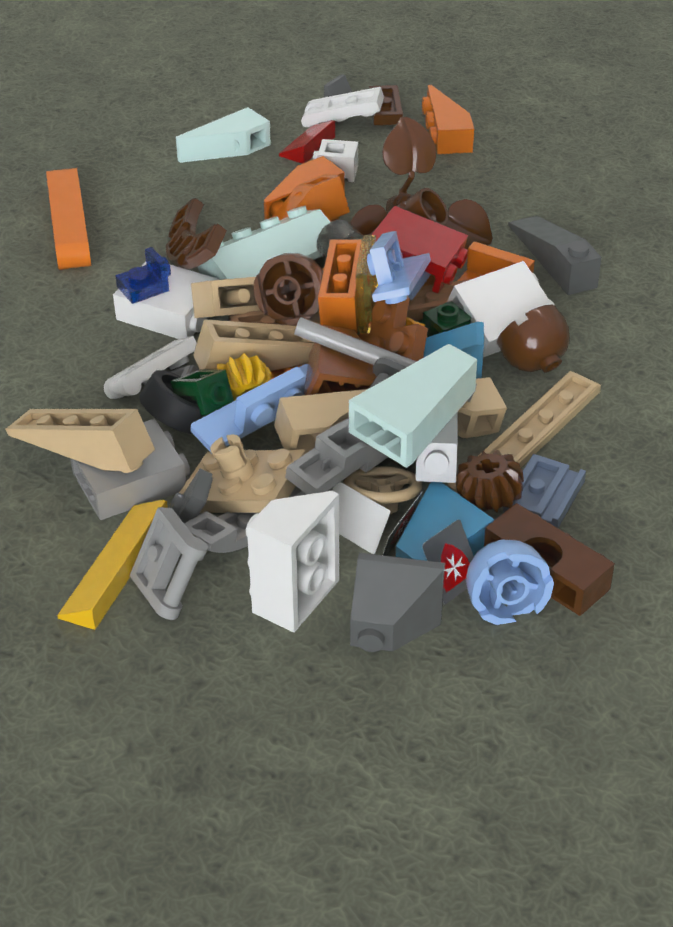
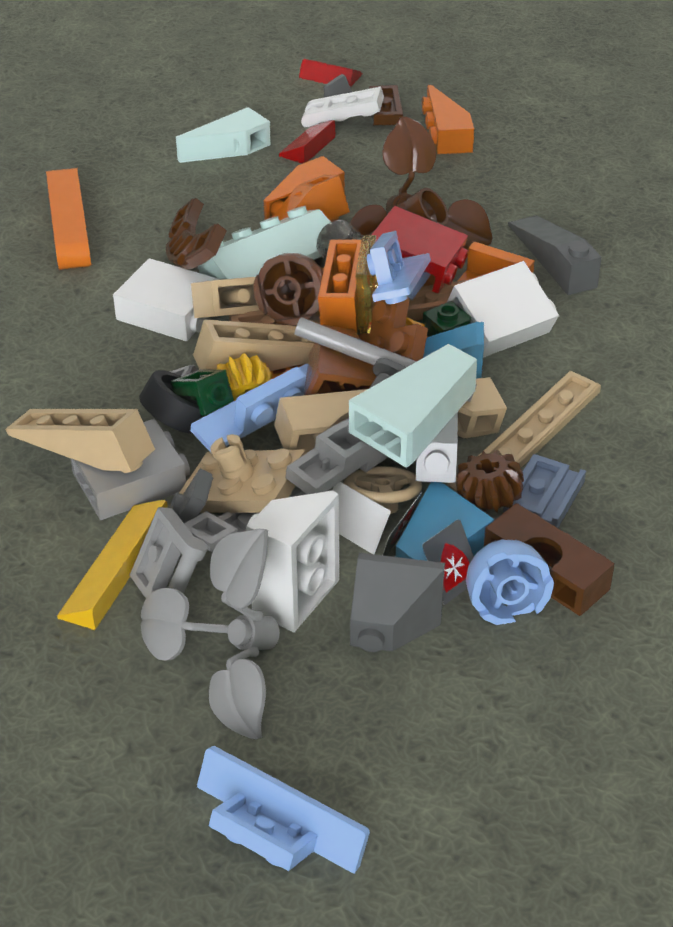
white plate [104,336,197,399] -> none
clear blue bracket [115,247,171,304] -> none
white brick [313,139,358,182] -> none
reddish brown cylinder [496,304,570,373] -> none
none -> light grey plant [141,529,280,739]
none -> light blue bracket [197,746,370,874]
none -> red slope [299,59,363,88]

